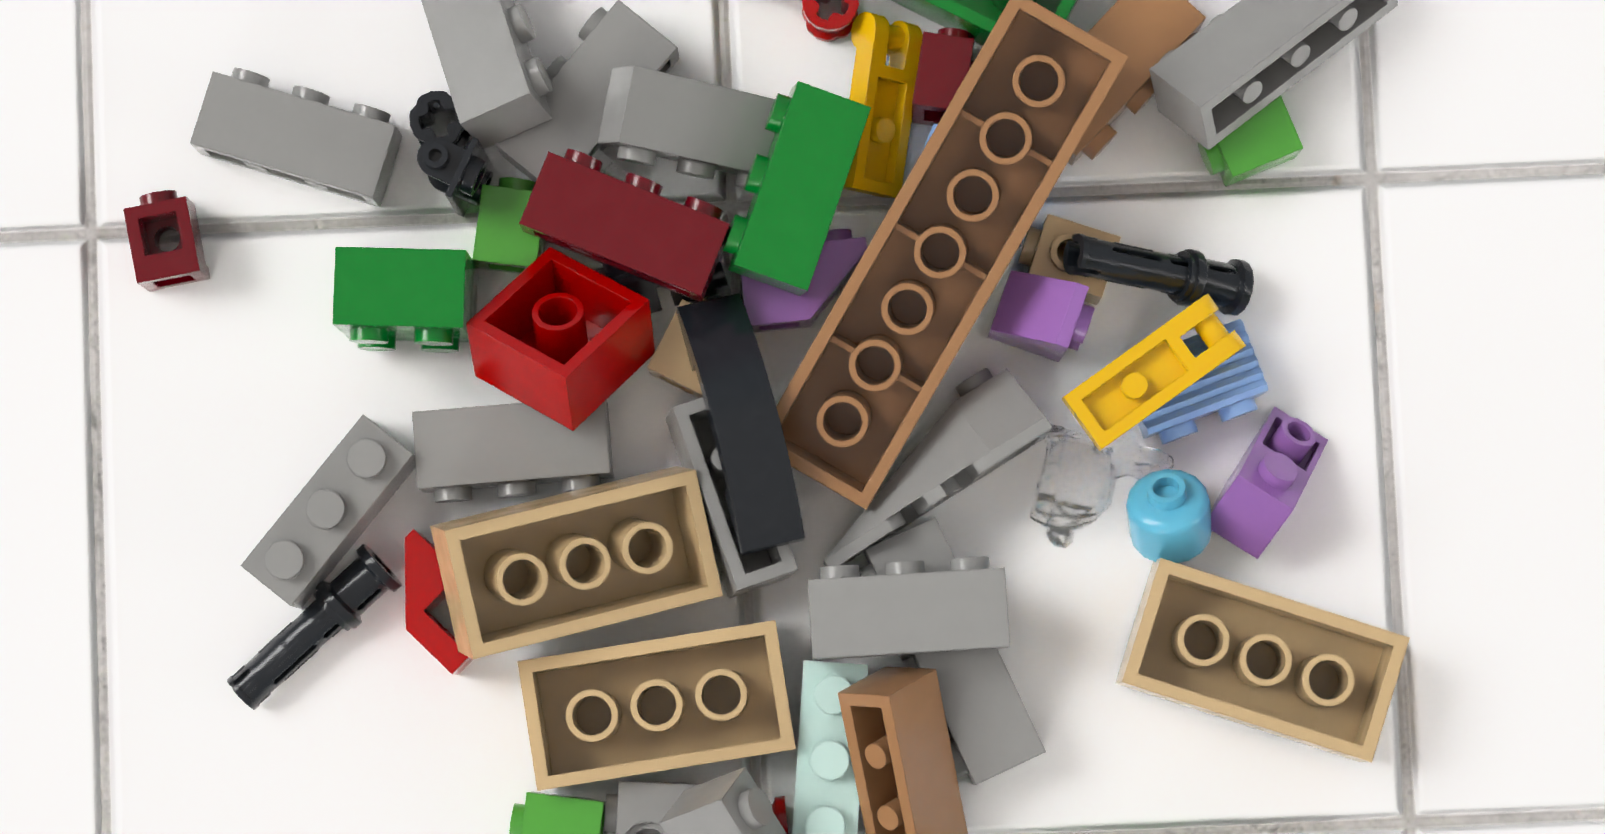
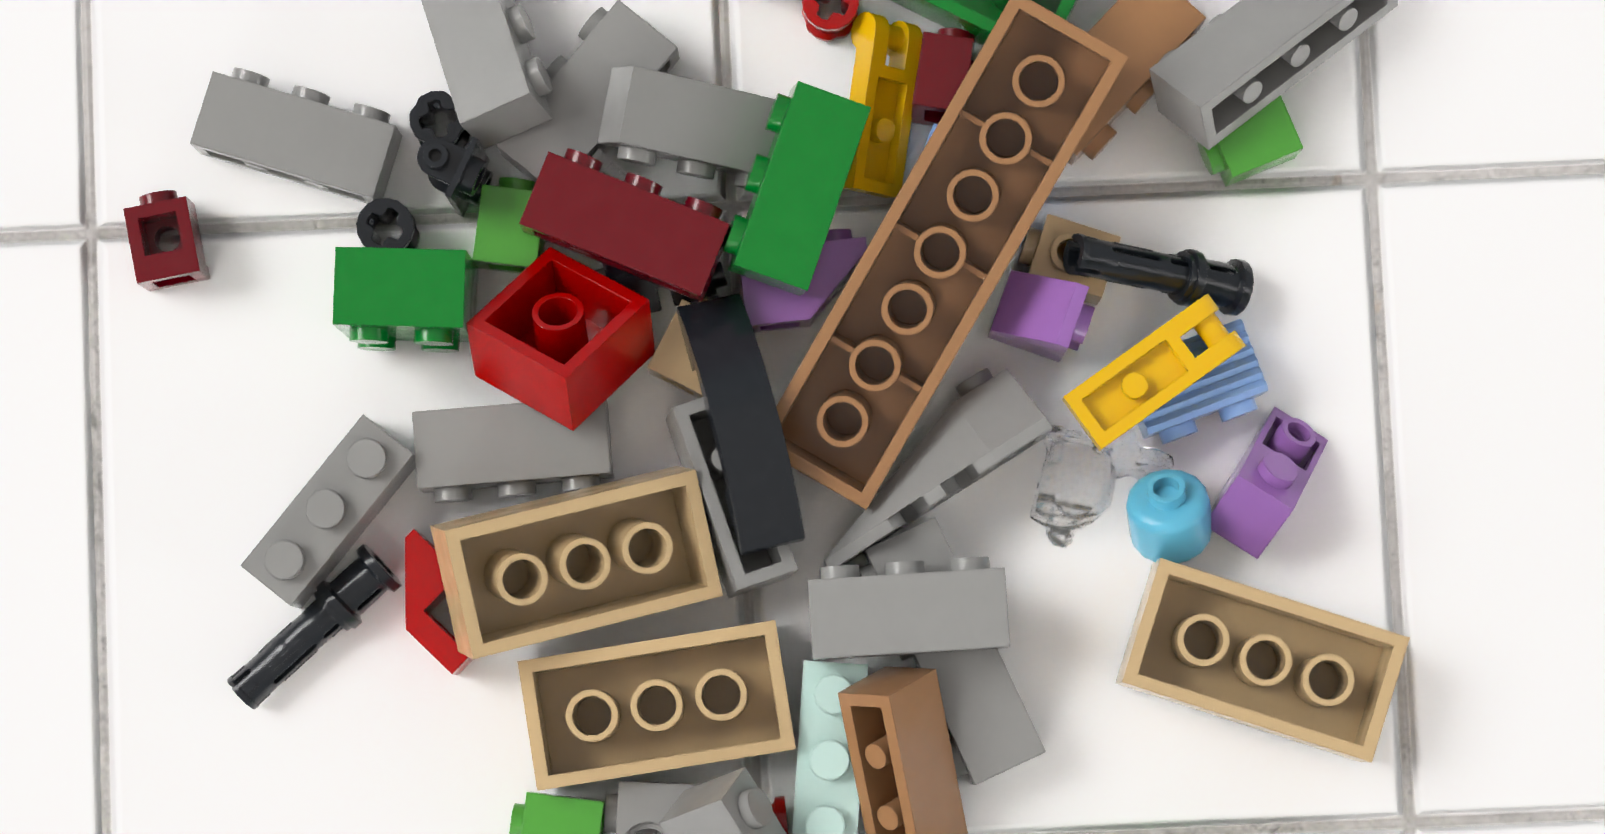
none -> black bush [356,198,421,249]

